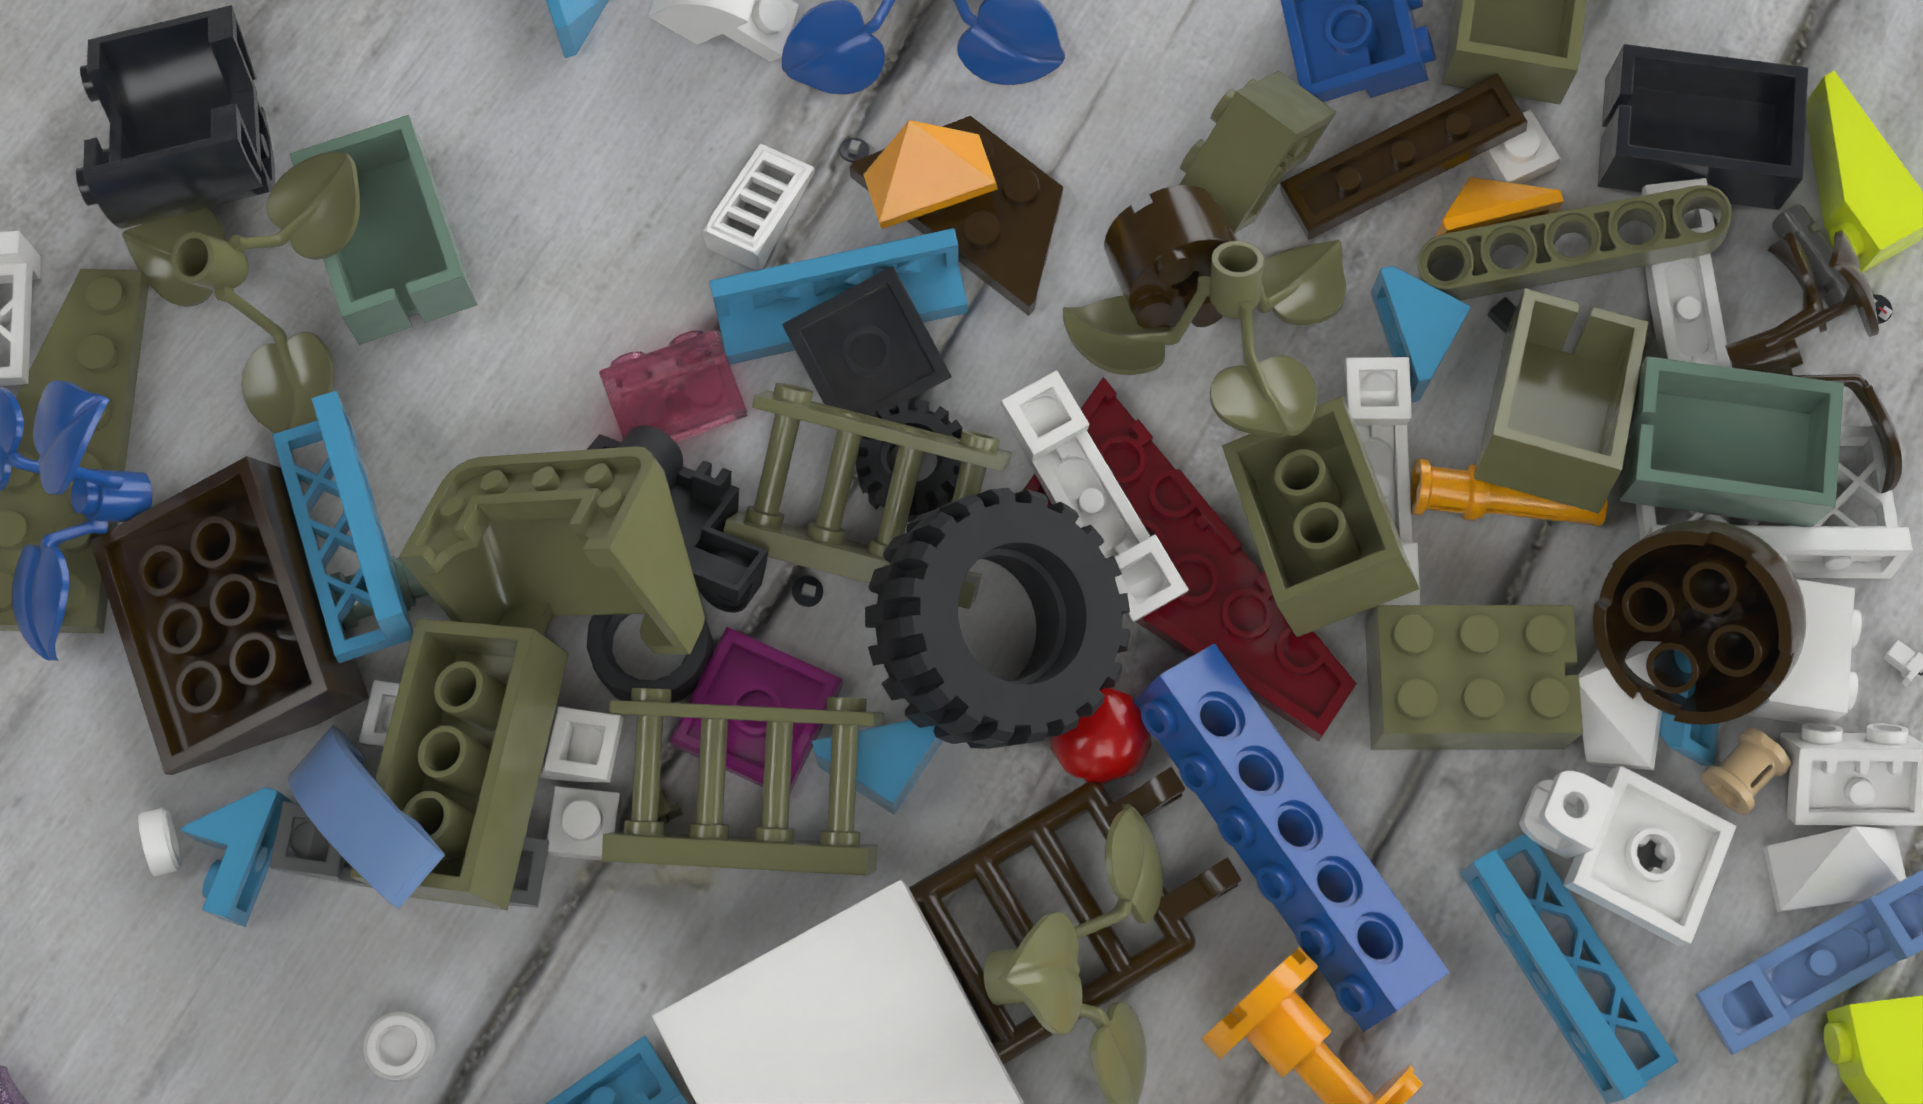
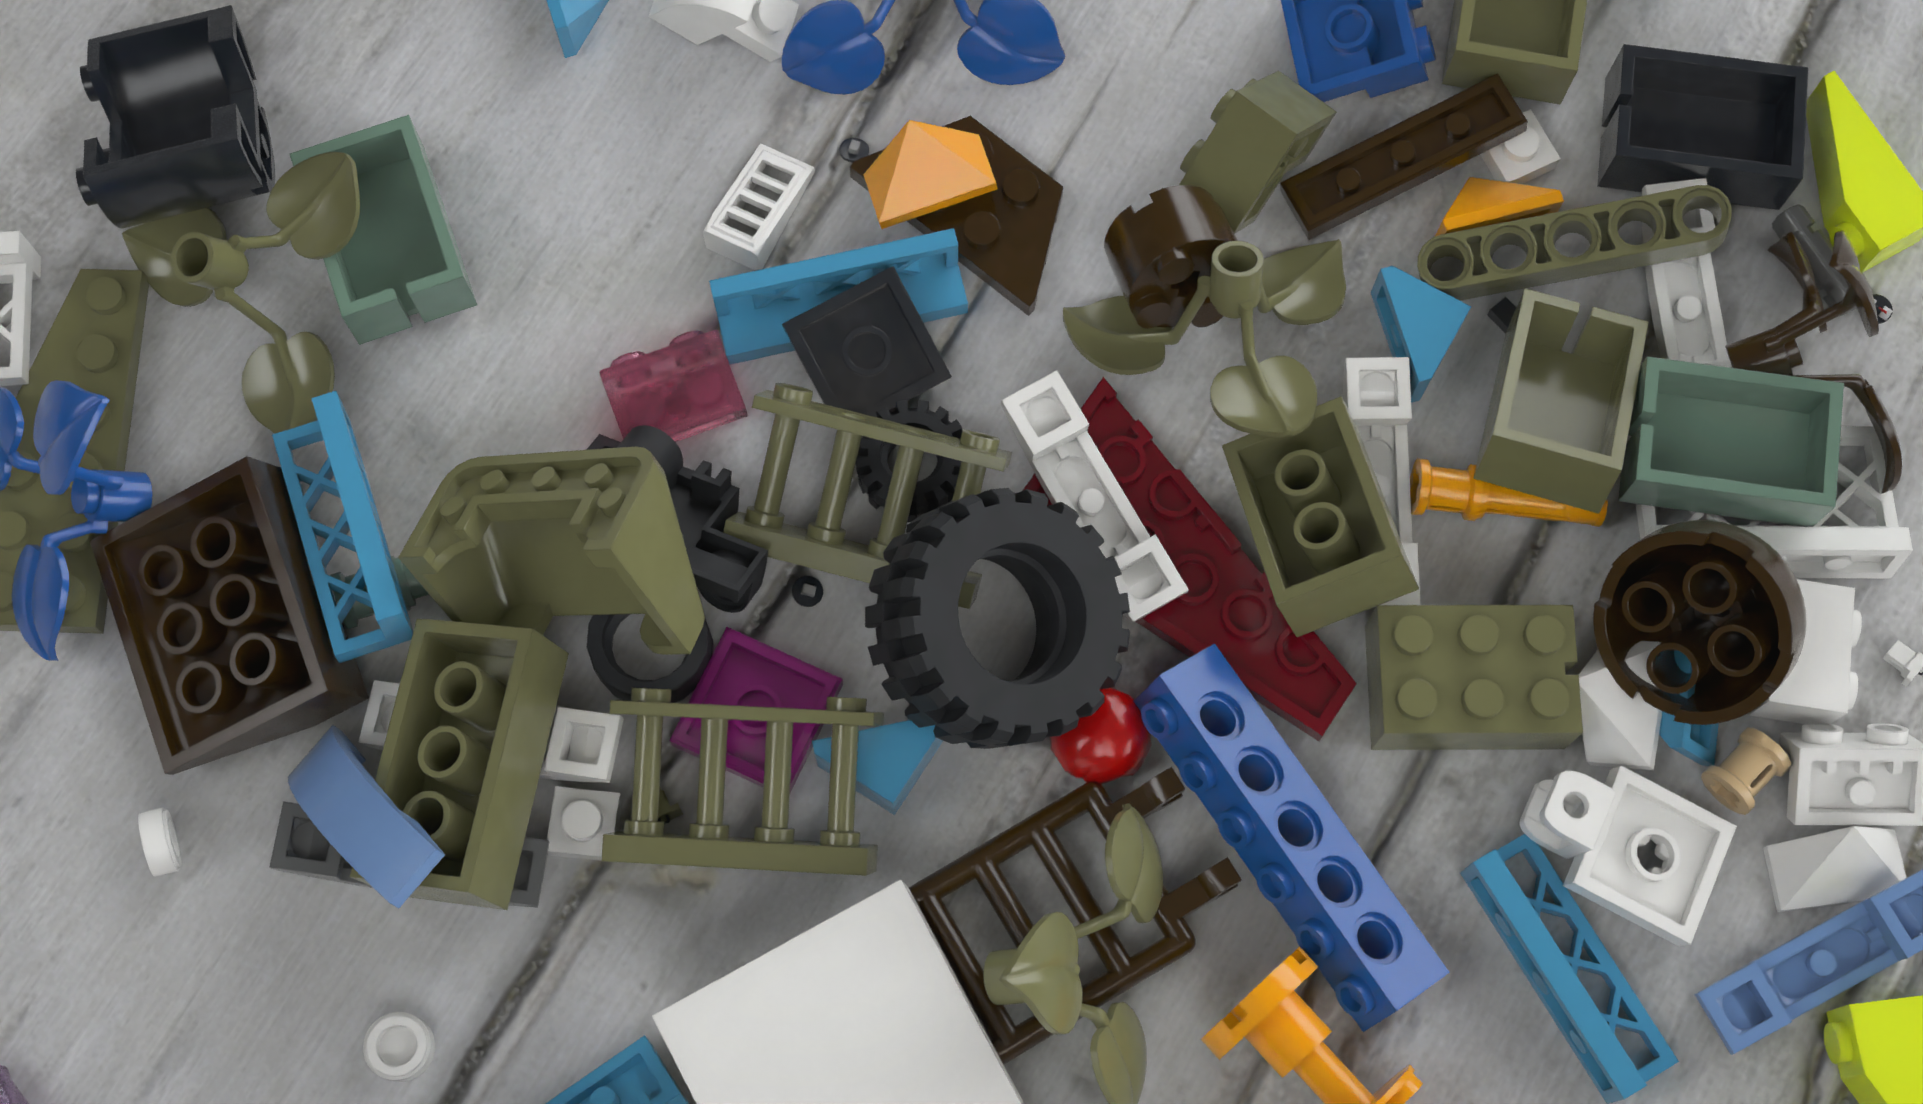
dark azure slope [180,787,294,927] -> none

